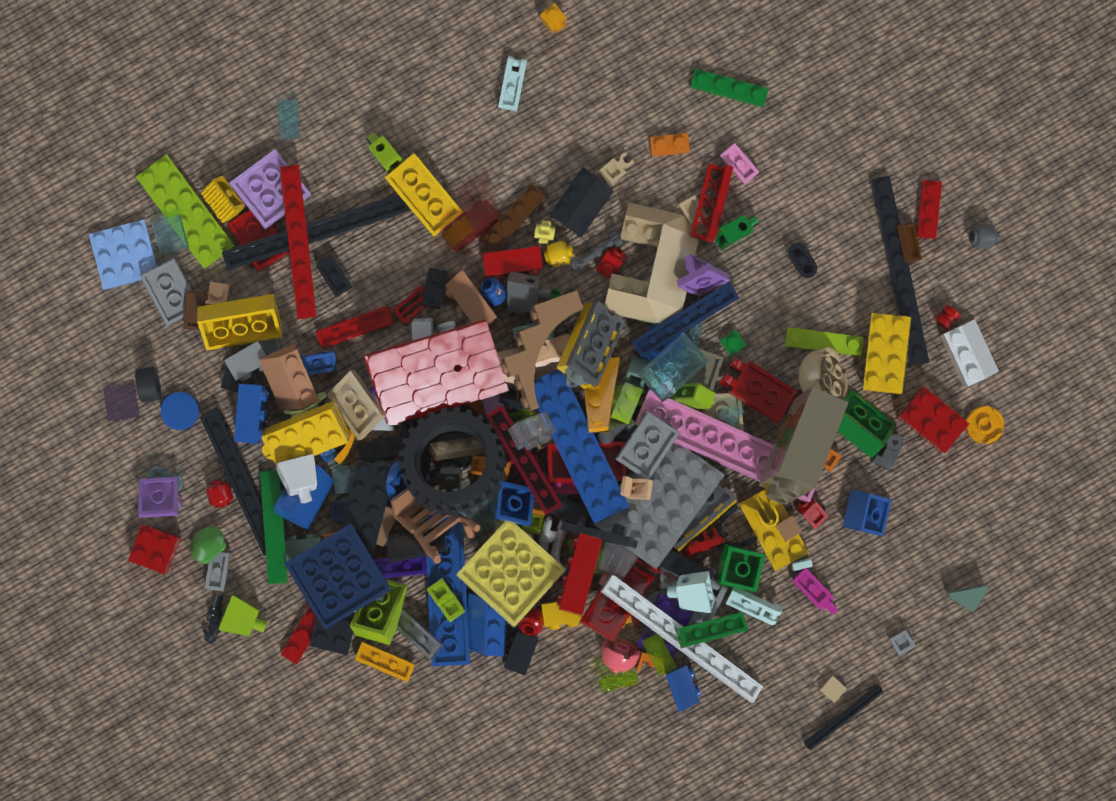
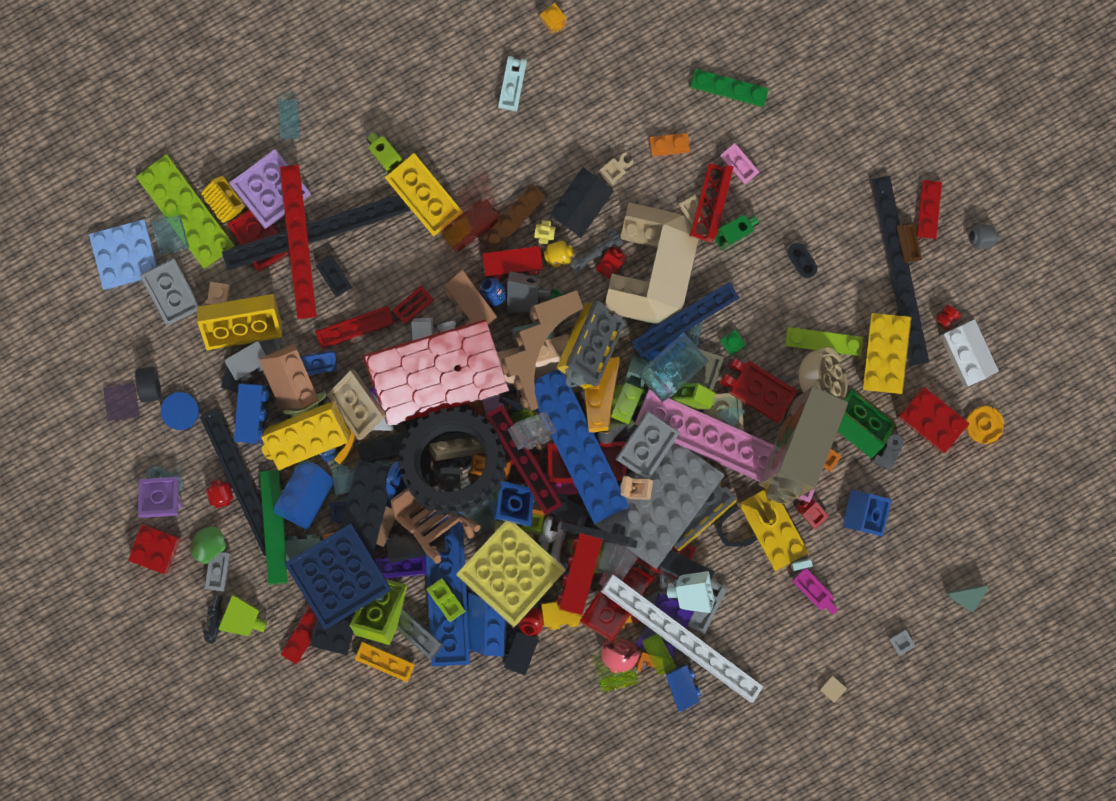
reddish brown tile [183,290,207,331] -> none
white torso [276,454,317,503] -> none
black plate [421,267,448,309] -> none
green plate [675,612,749,649] -> none
medium lavender bracket [677,254,730,297] -> none
red plate [683,528,725,558] -> none
green brick [714,543,765,592] -> none
light aqua plate [726,587,783,625] -> none
medium nougat tile [775,515,802,542] -> none
black axle [804,685,883,750] -> none

